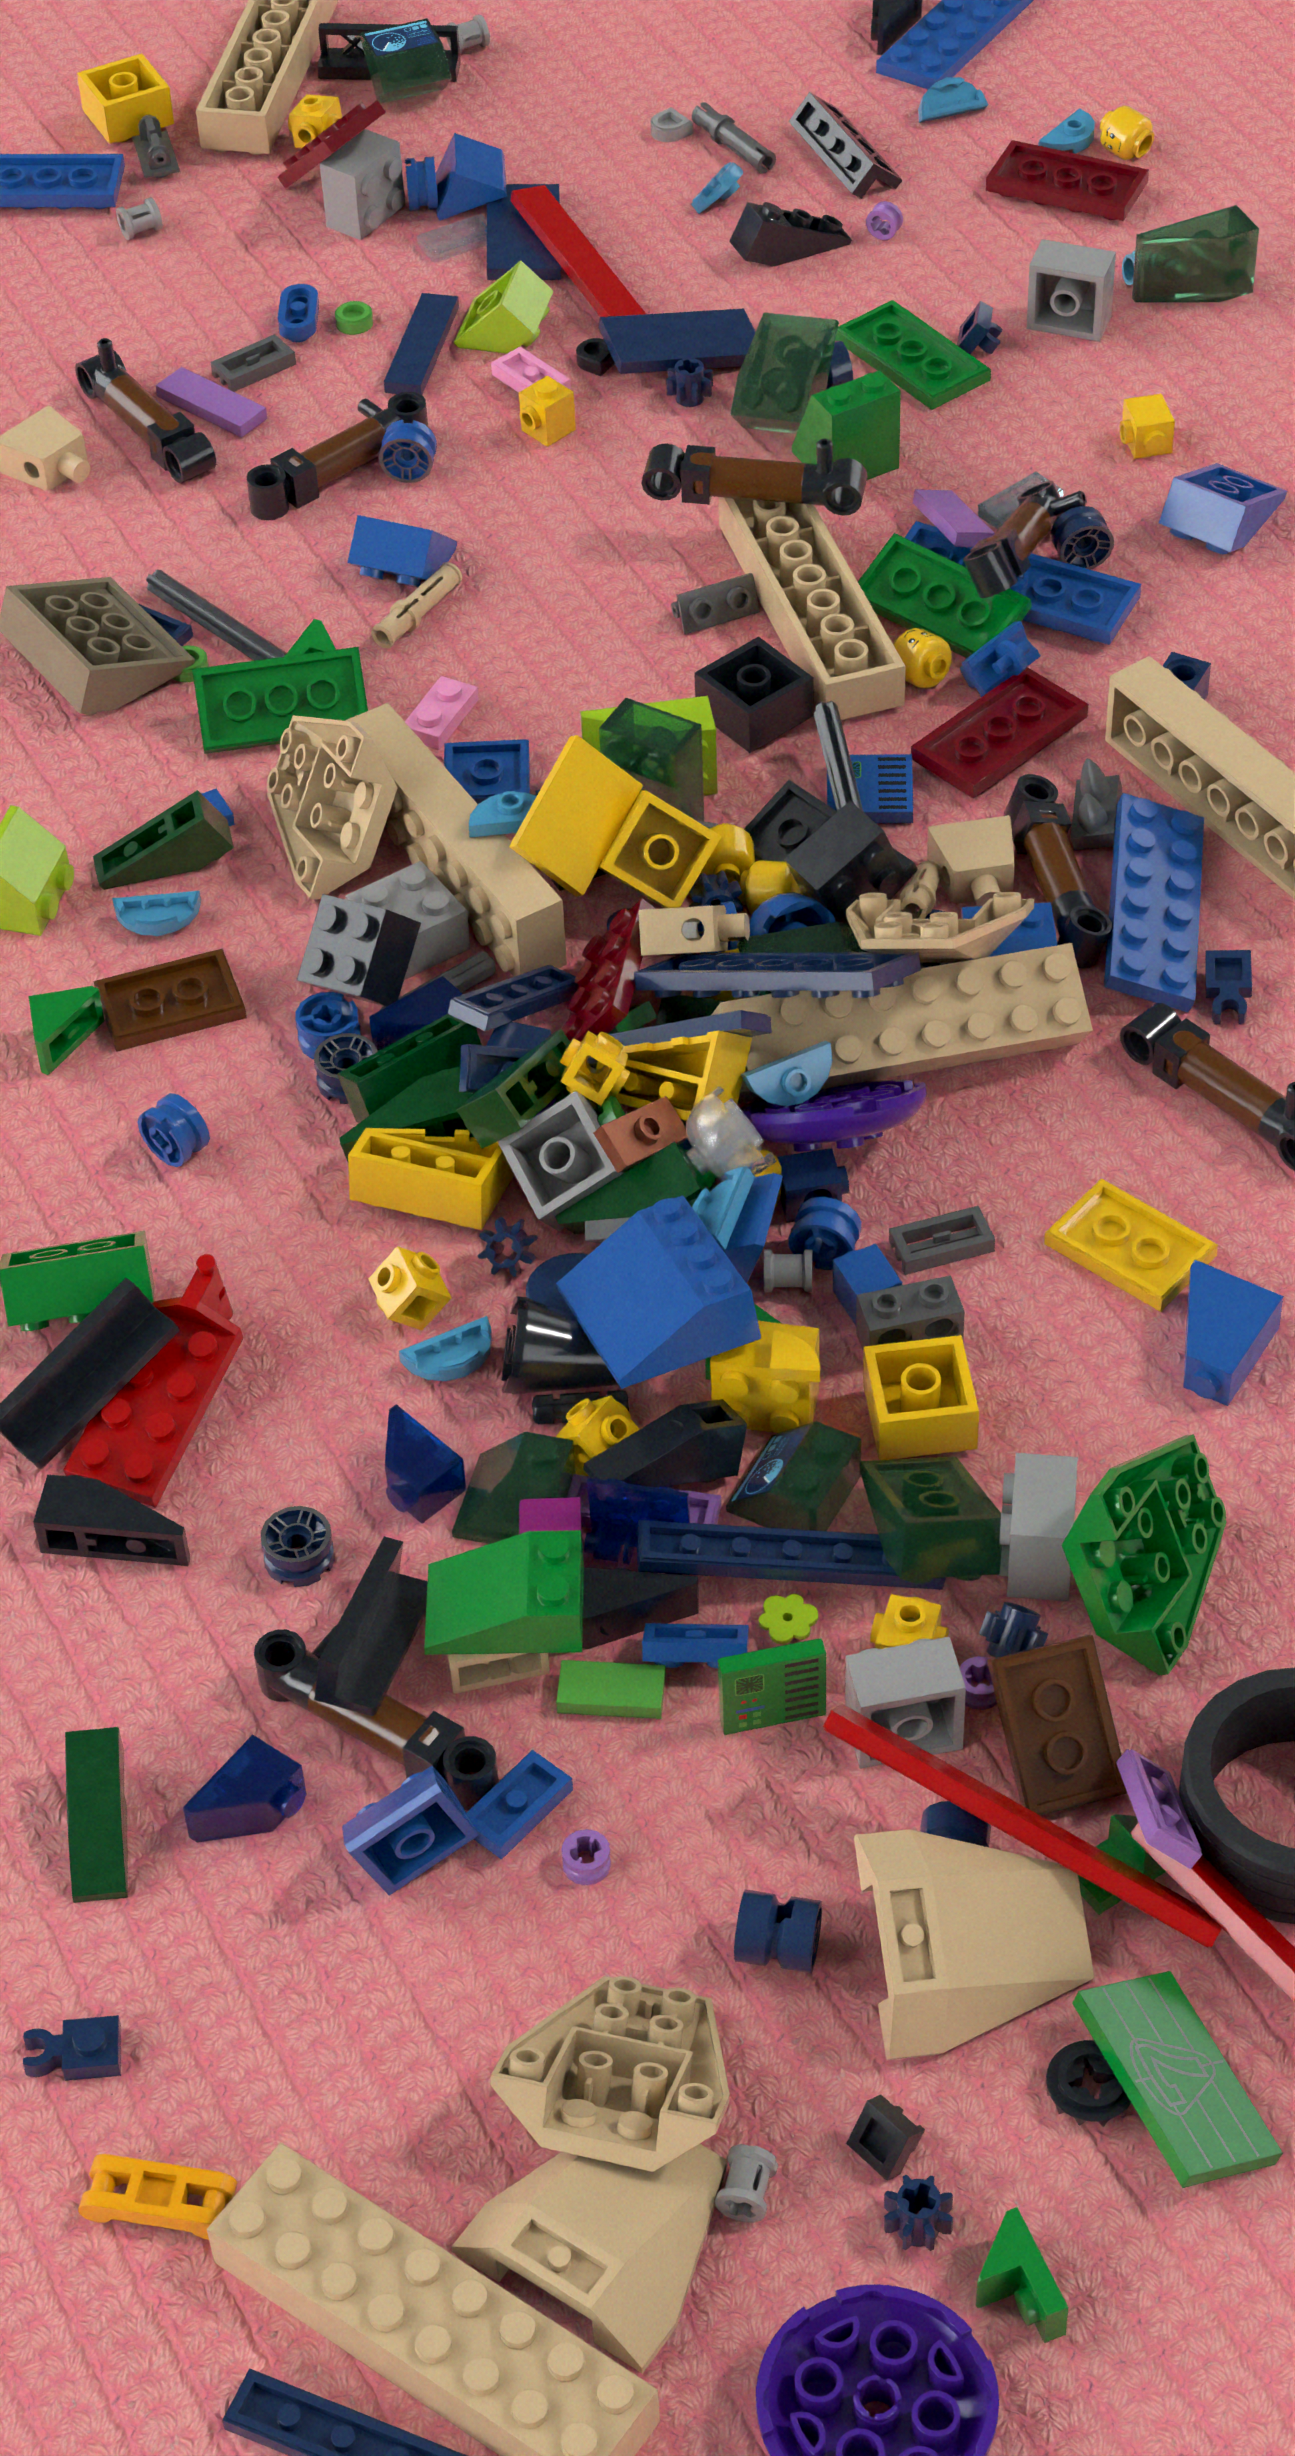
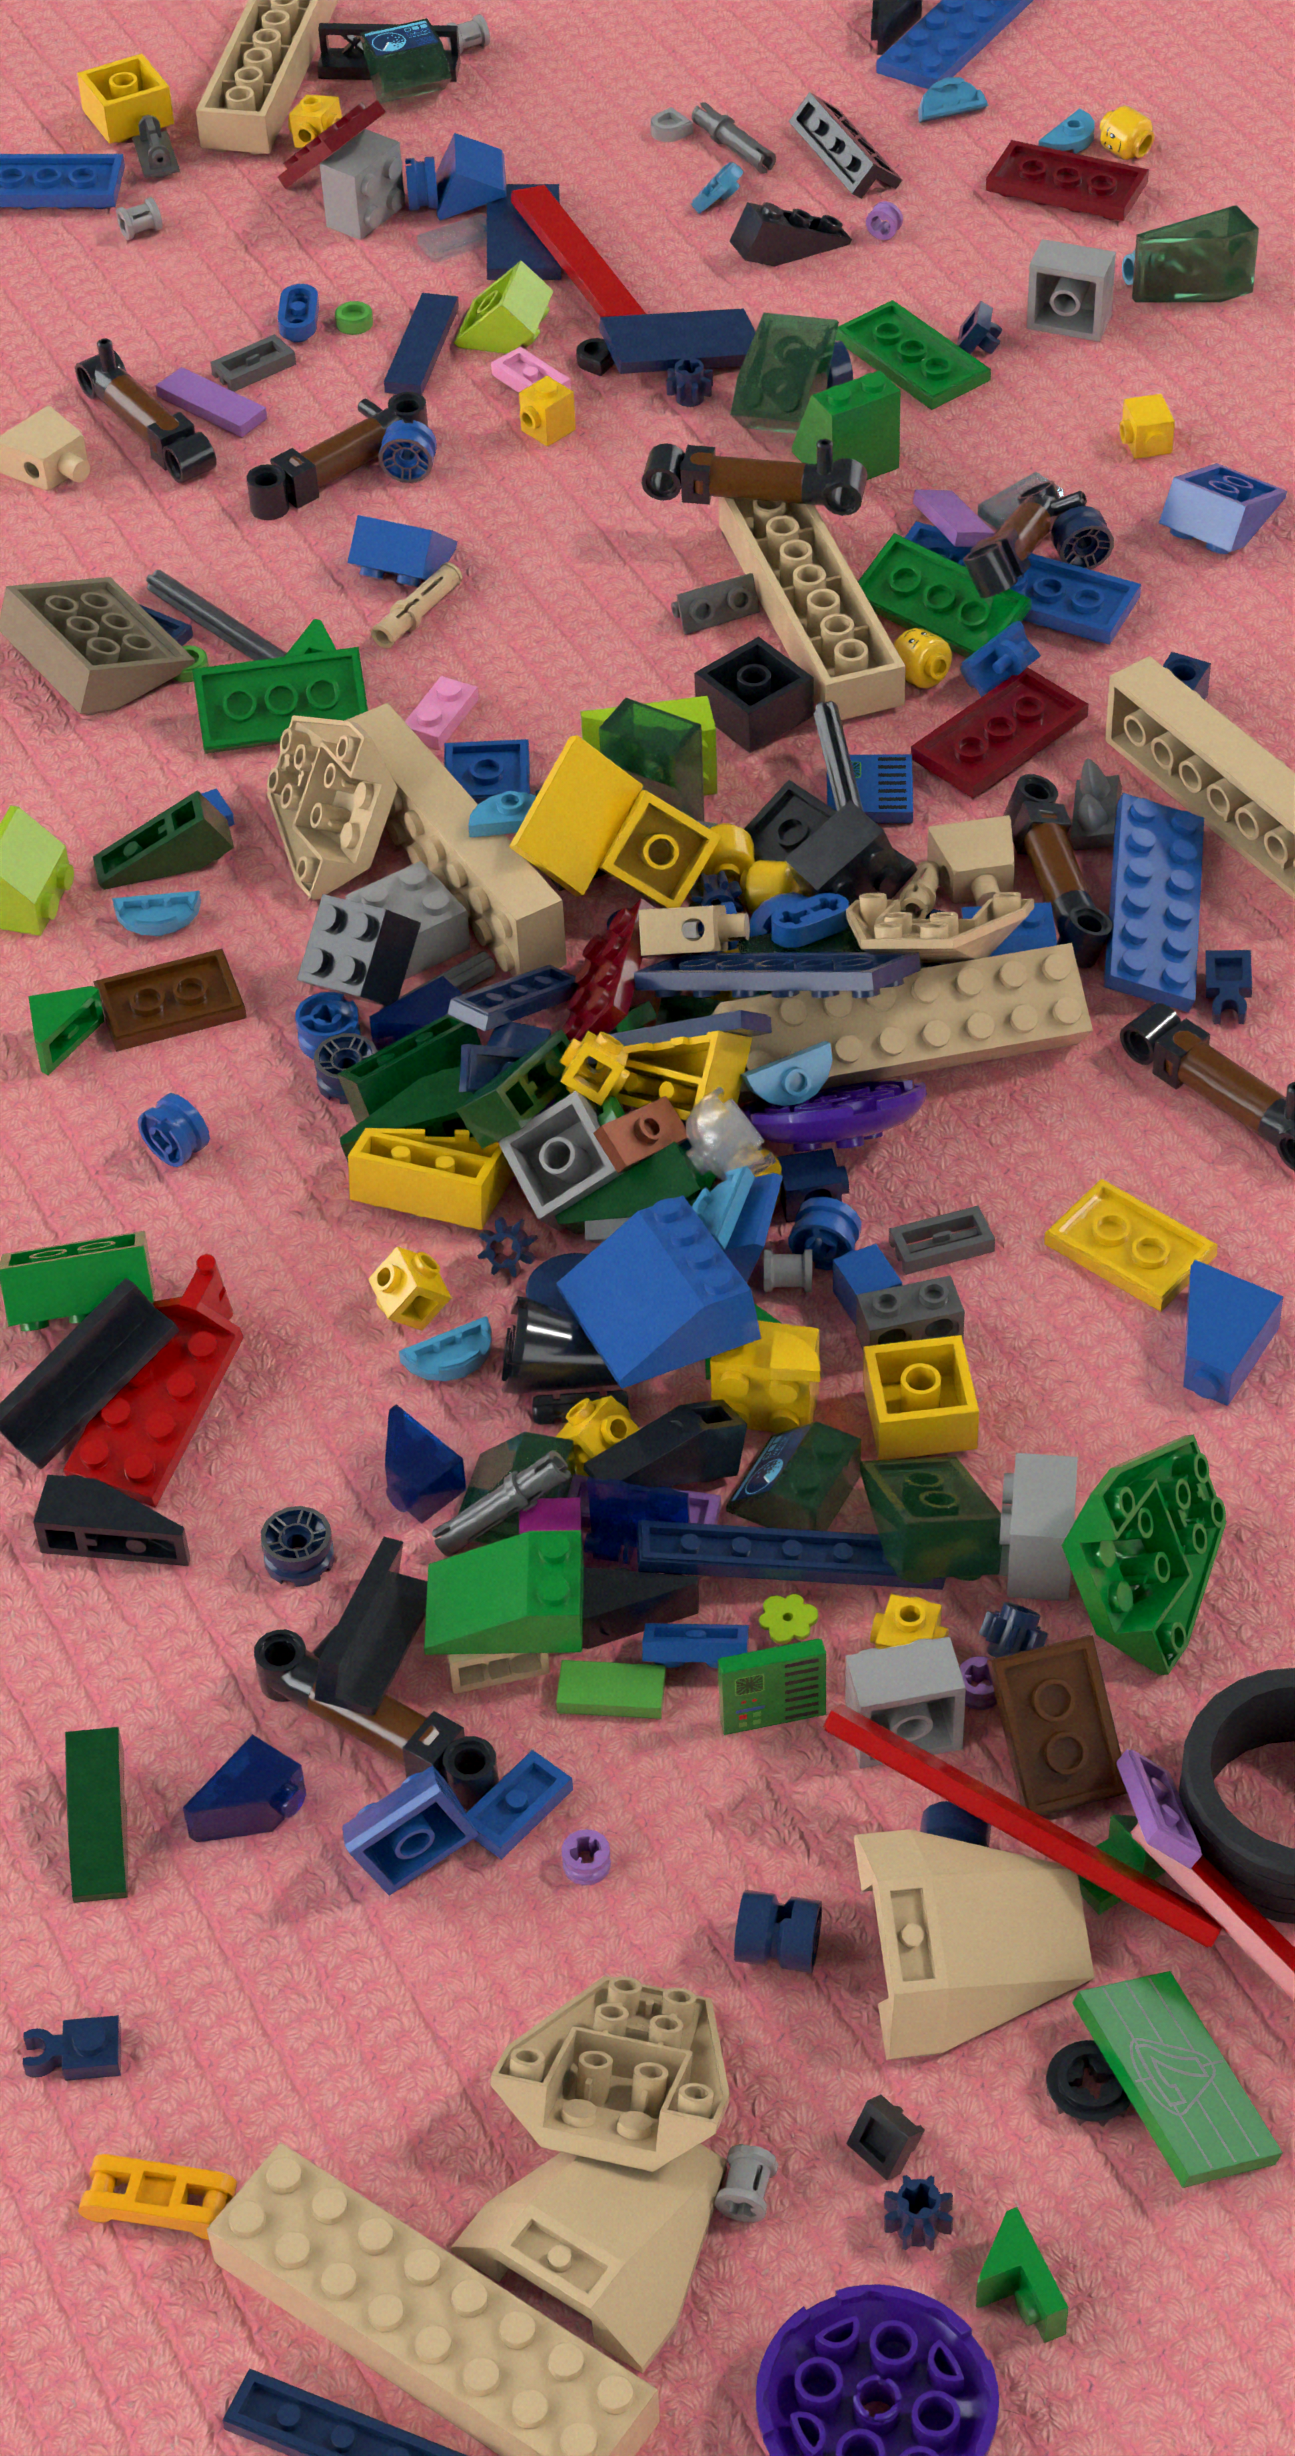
none -> dark grey pin [432,1450,570,1557]
none -> blue beam [771,893,849,948]

